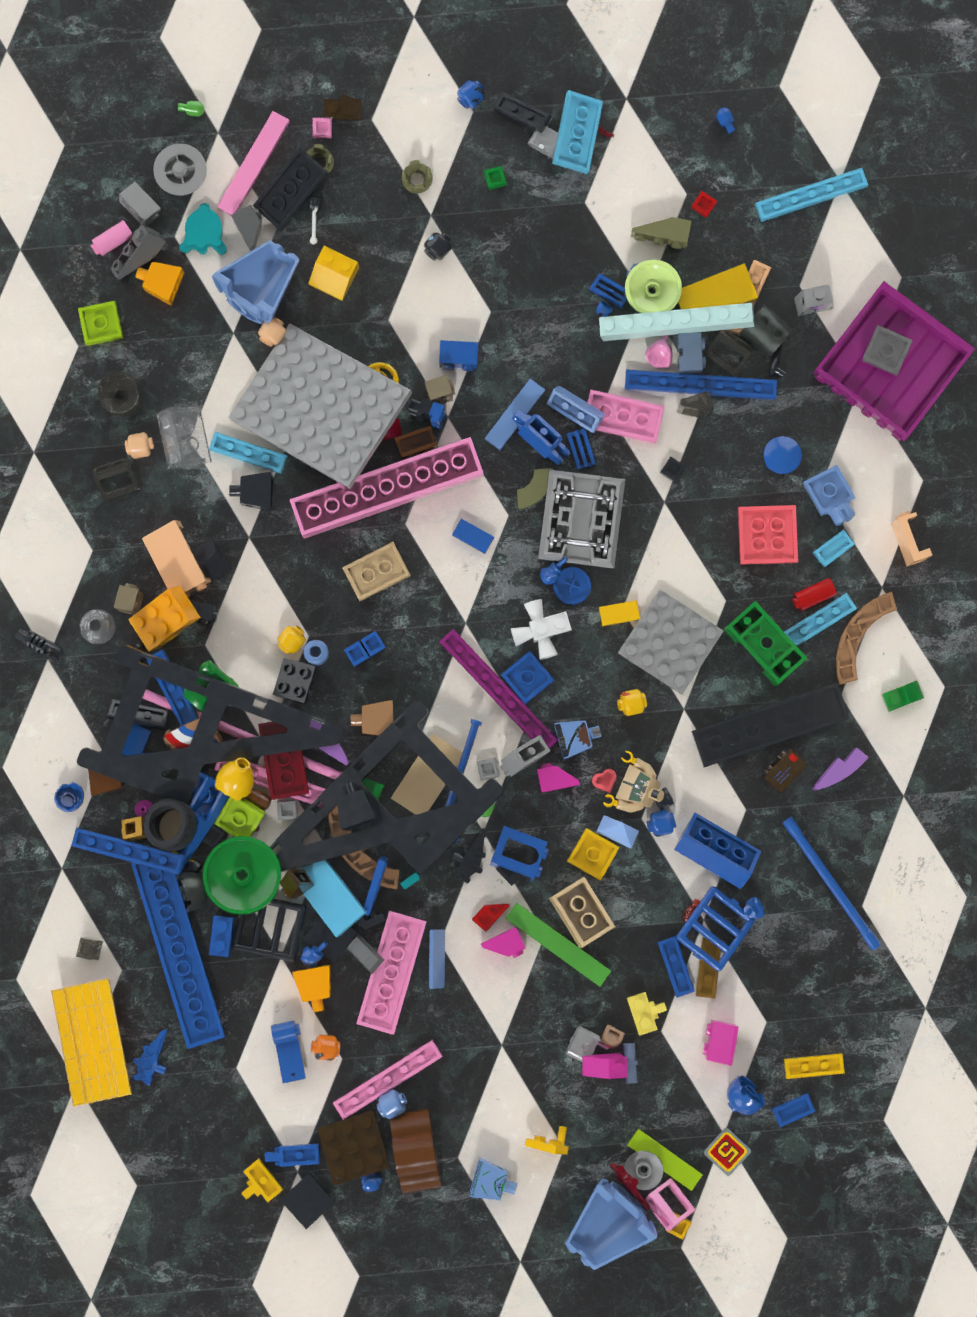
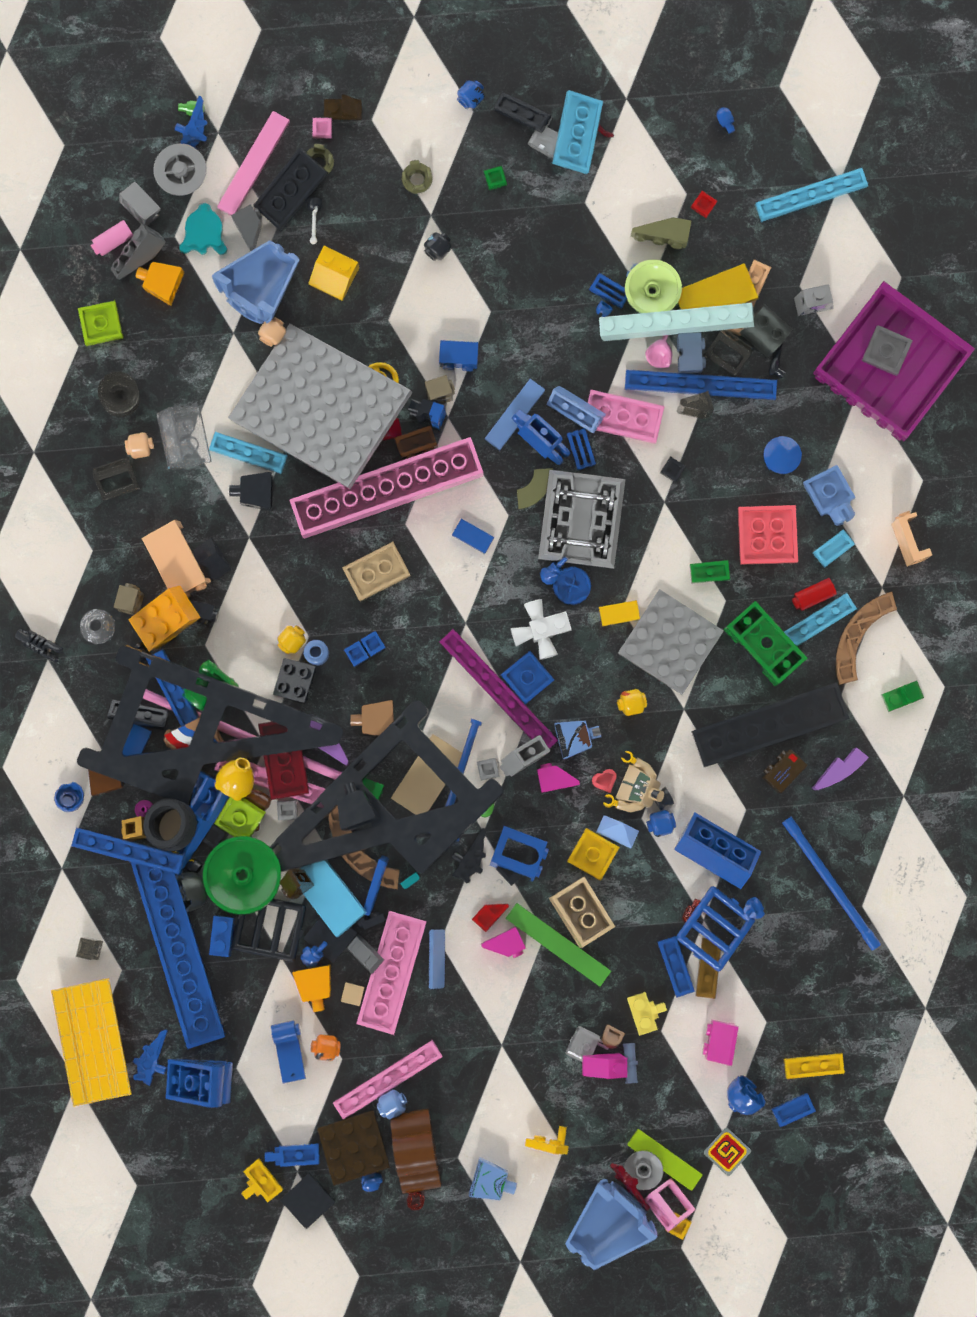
none -> blue brick [166,1059,233,1108]
none -> blue piece [175,96,208,149]
none -> tan tile [341,982,365,1006]
none -> clear red bush [407,1191,425,1210]
none -> green plate [689,560,730,584]

